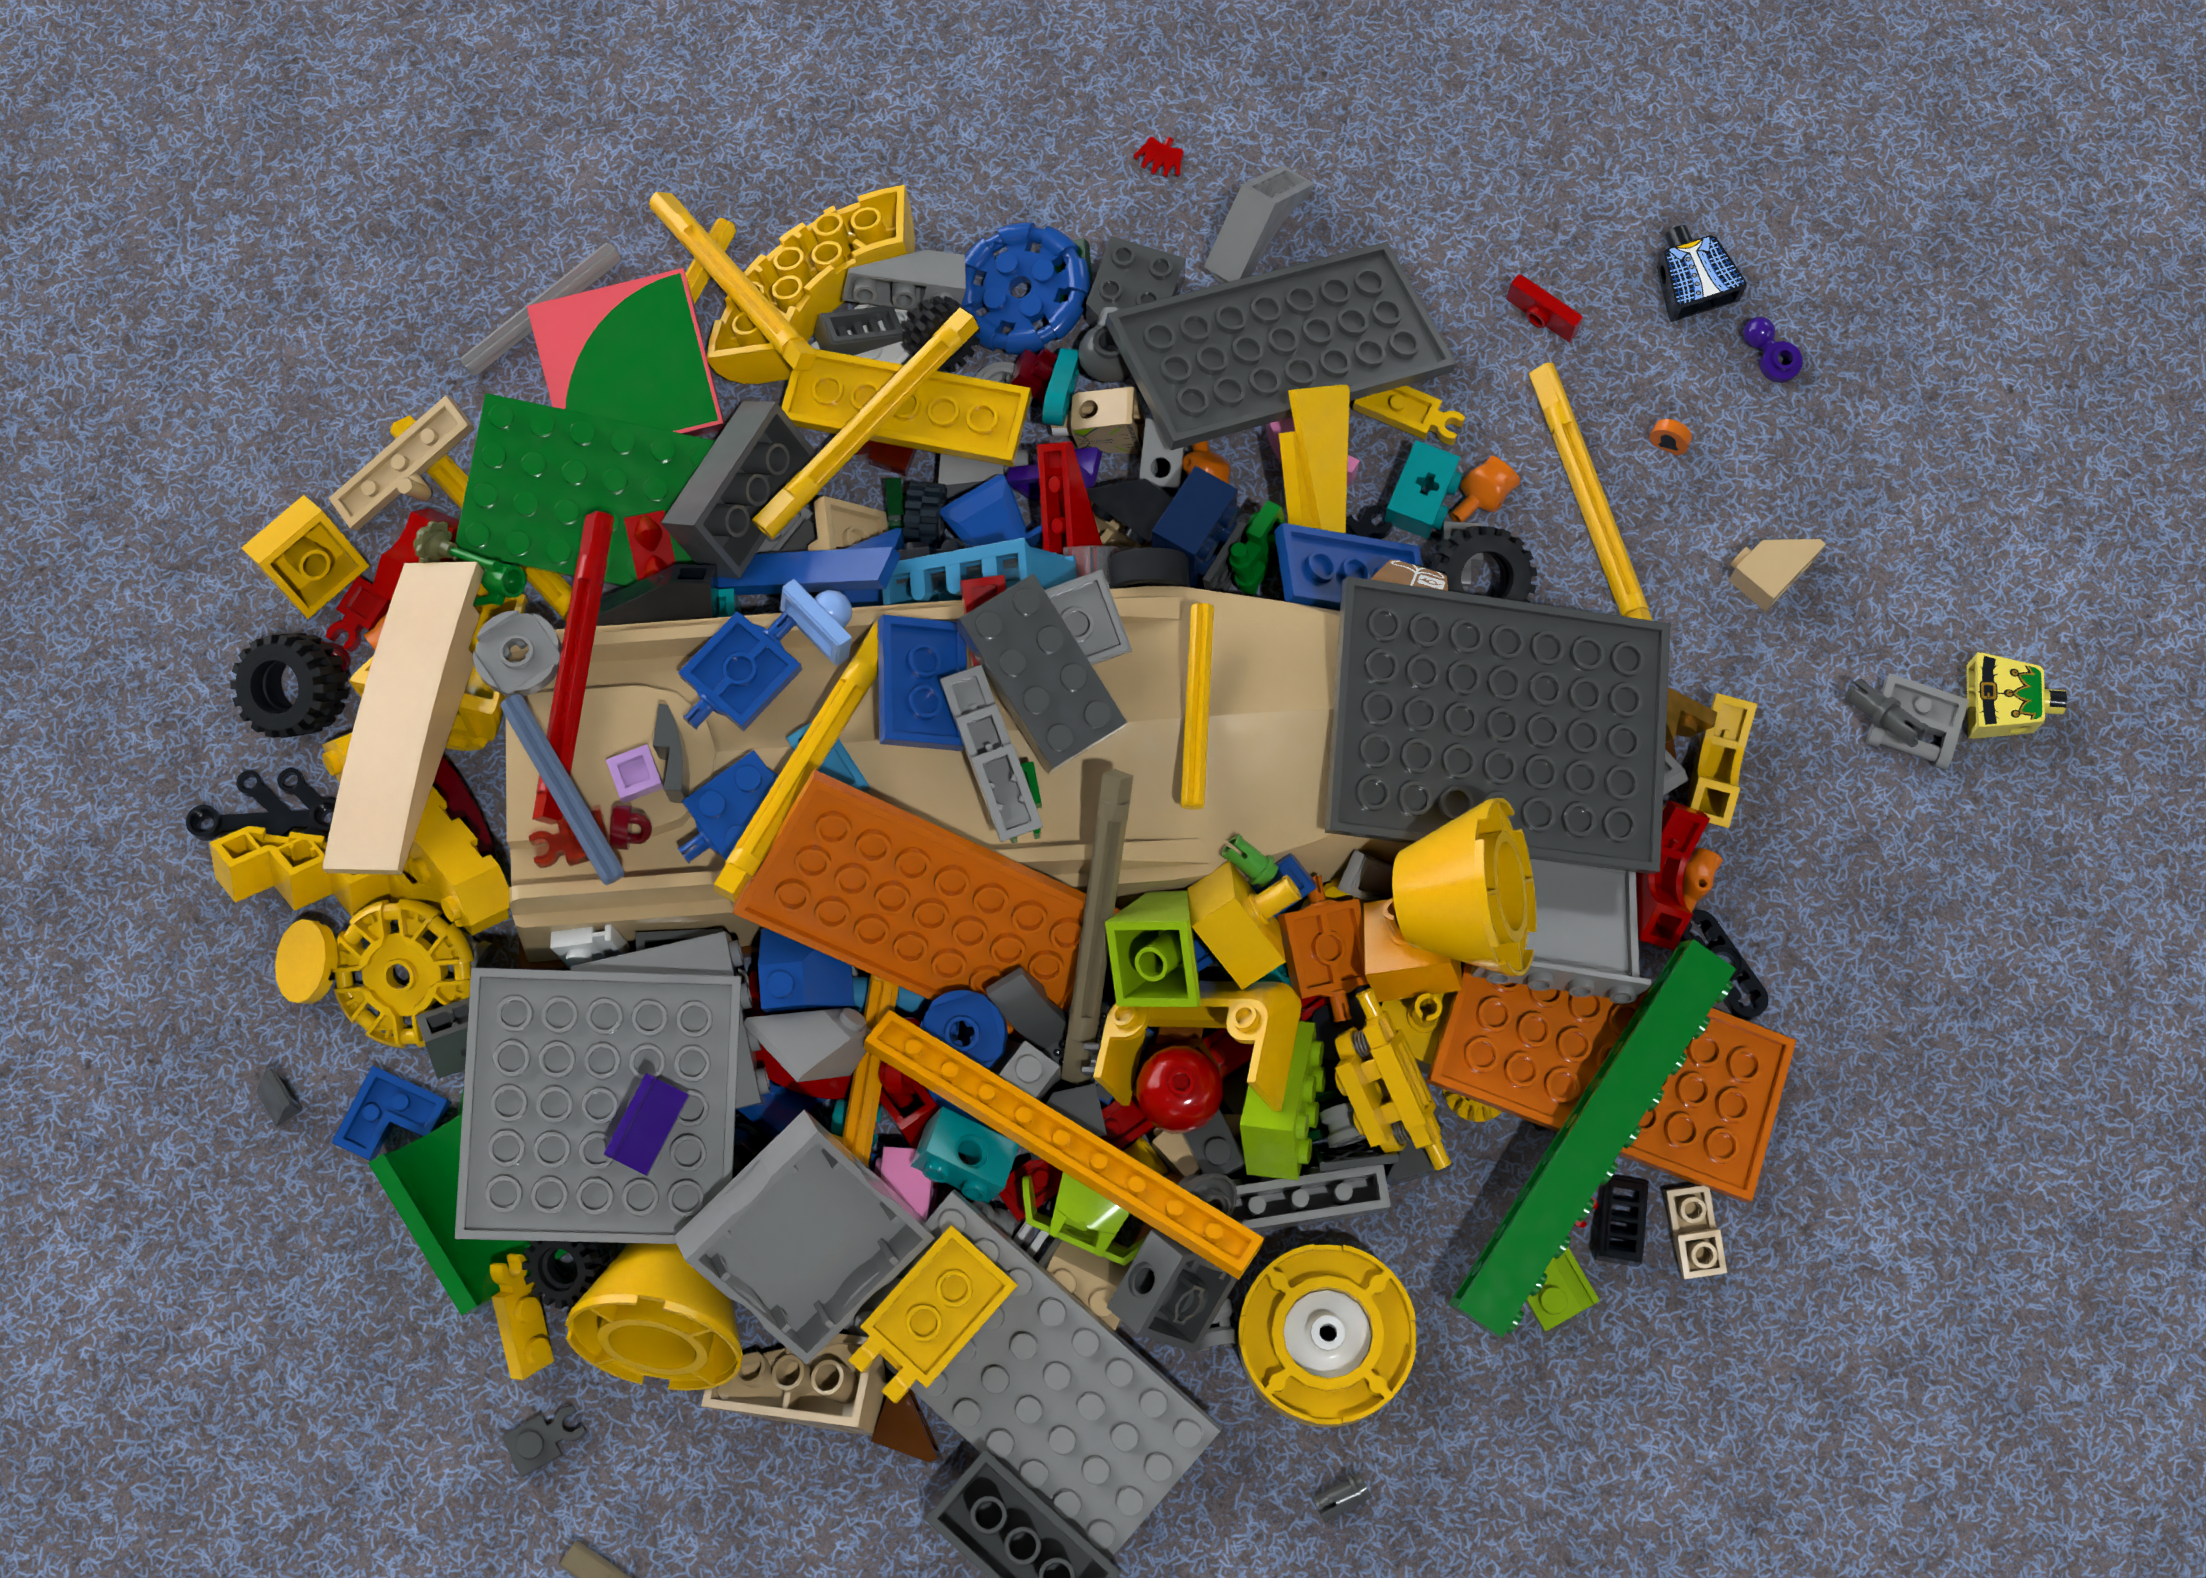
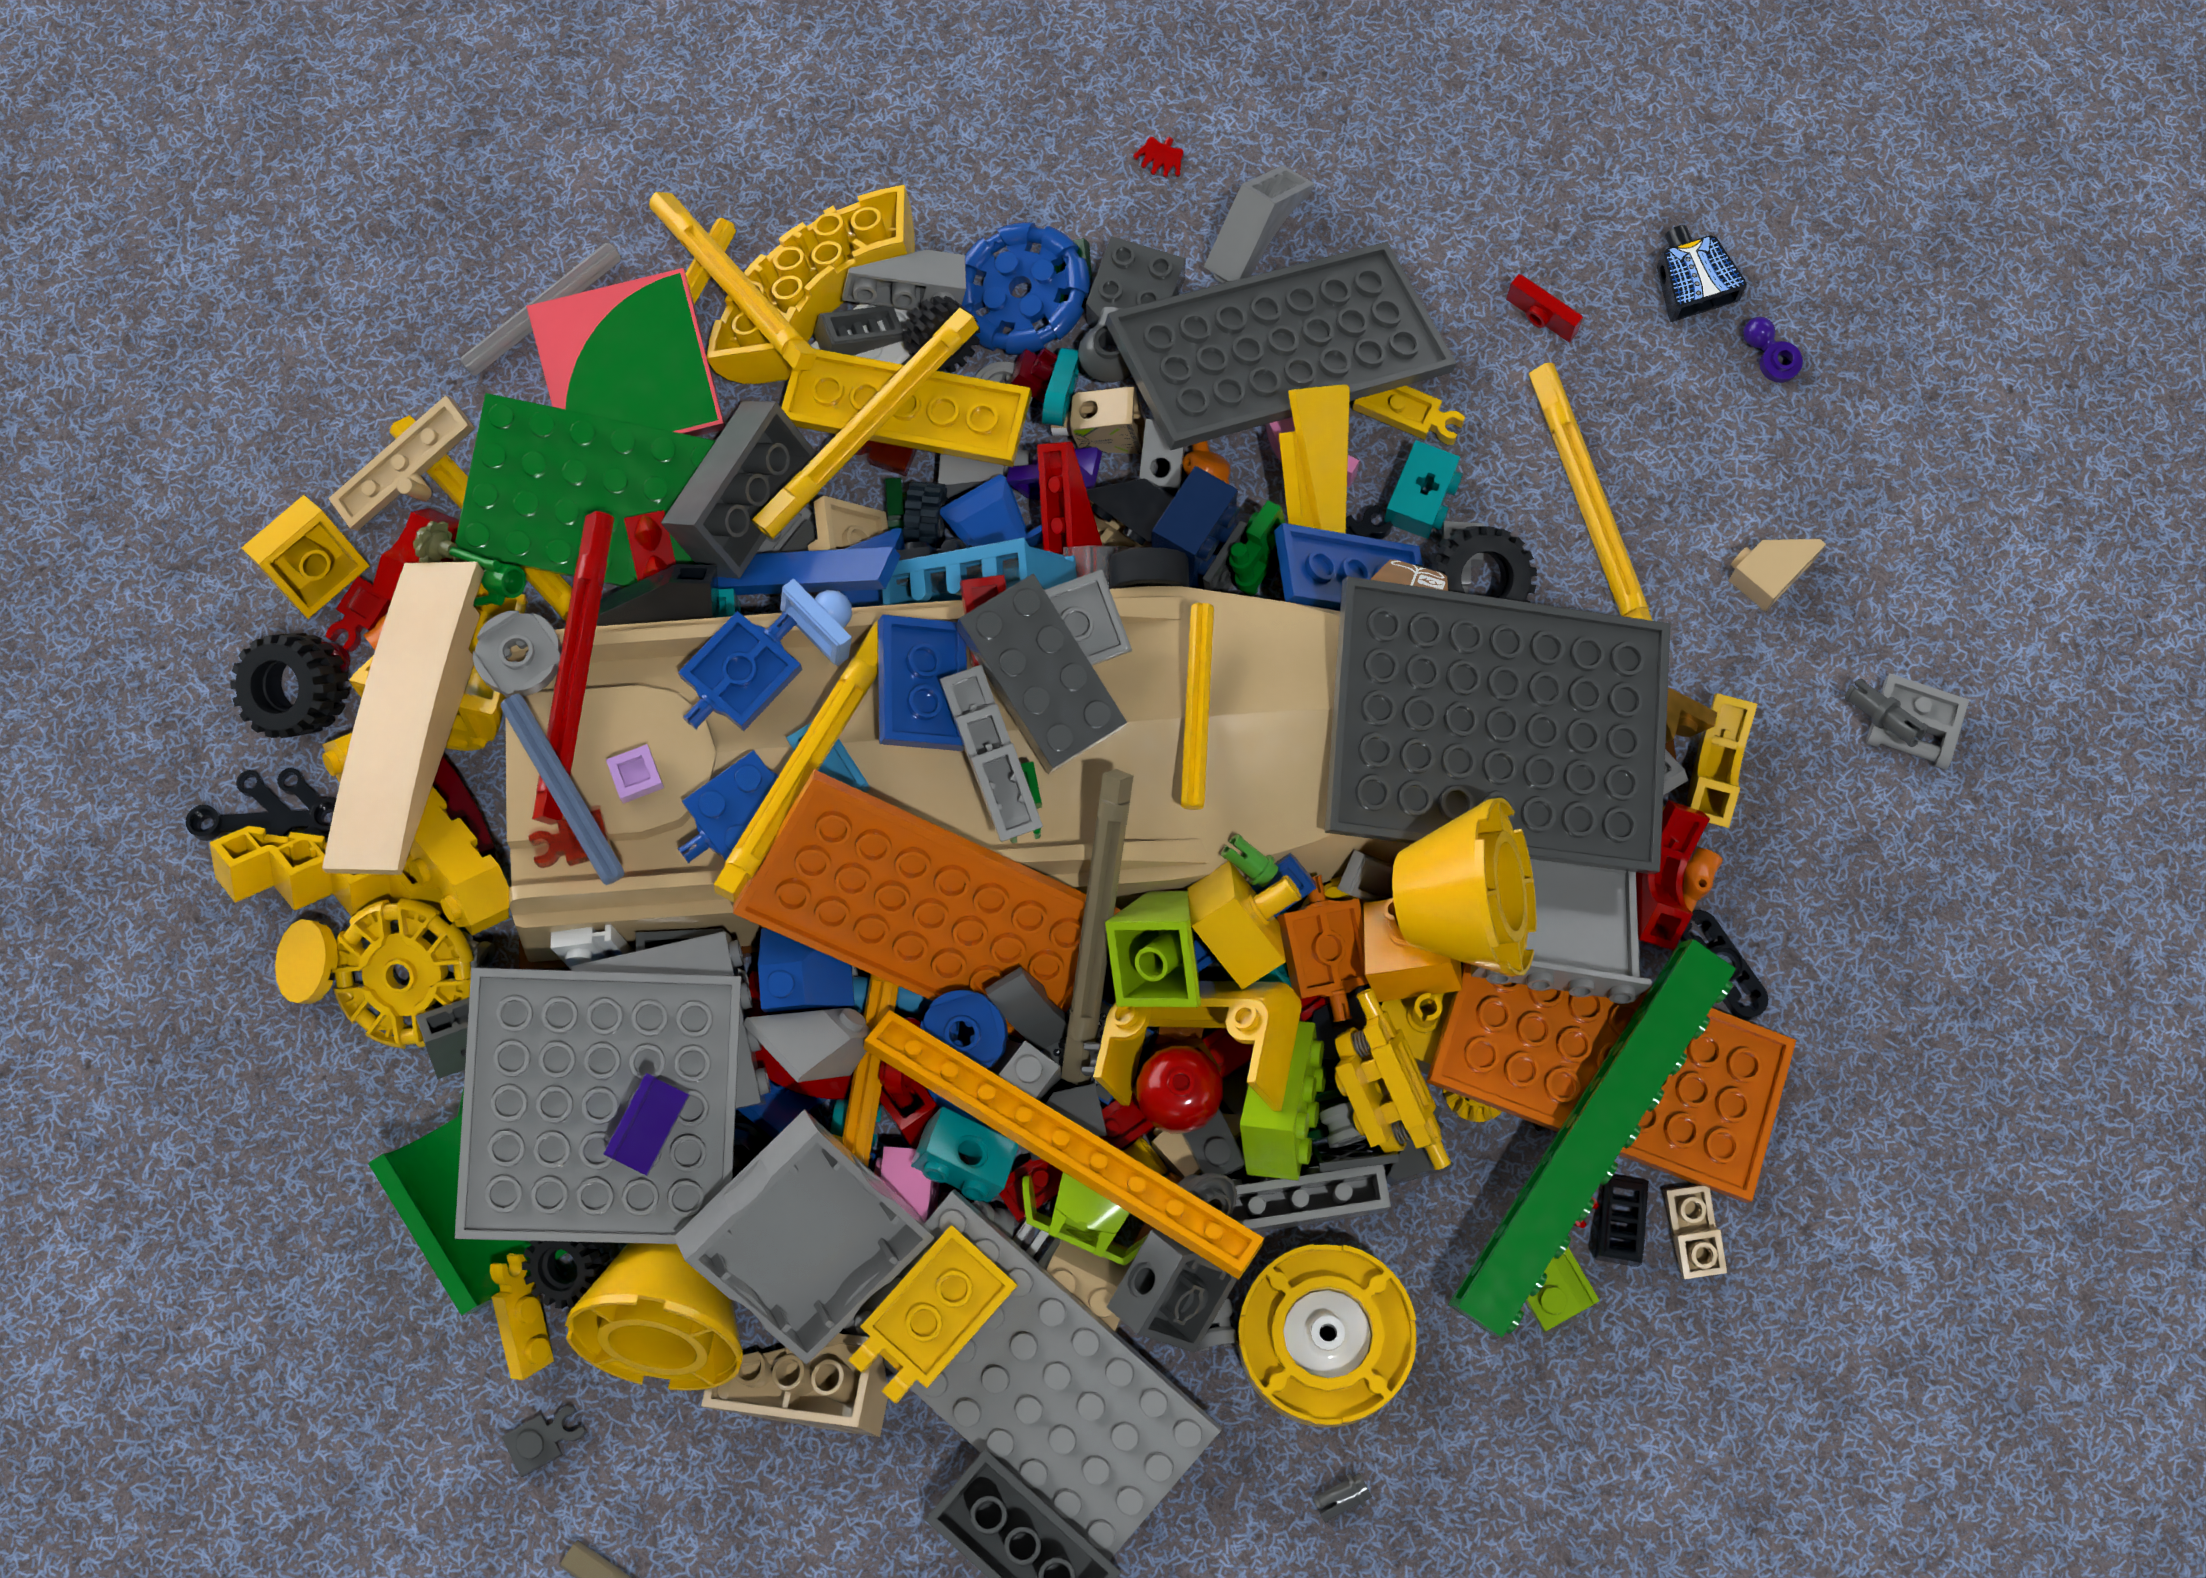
dark grey slope [257,1068,302,1126] -> none
blue plate [331,1065,451,1161] -> none
dark red tile [610,805,652,850] -> none
dark grey slope [653,704,690,803] -> none
reddish brown slope [871,1389,944,1463] -> none
orange piece [1450,455,1520,522] -> none
orange tile [1649,419,1692,456] -> none
light yellow torso [1966,652,2067,739] -> none

